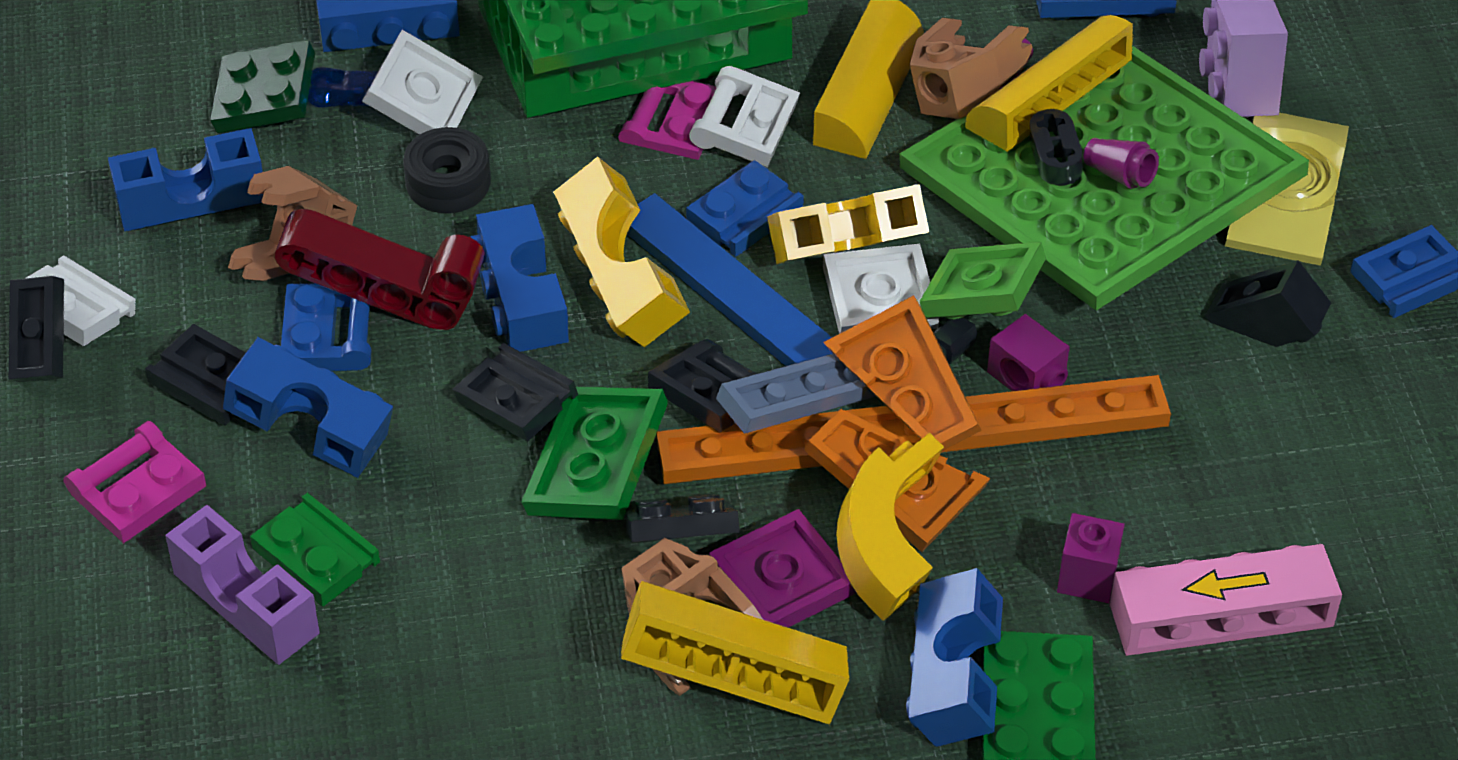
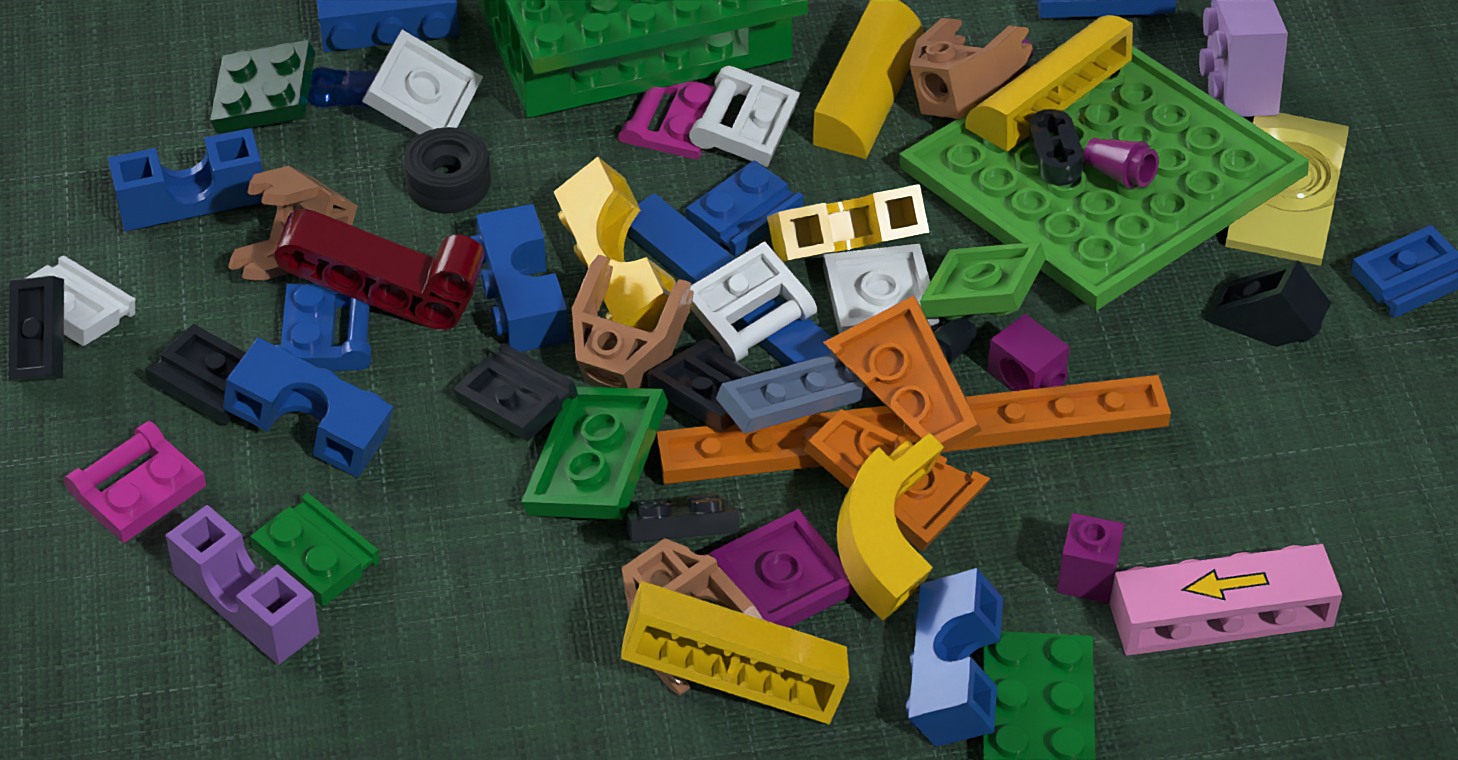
none -> nougat piece [572,254,694,388]
none -> white plate [690,241,817,362]

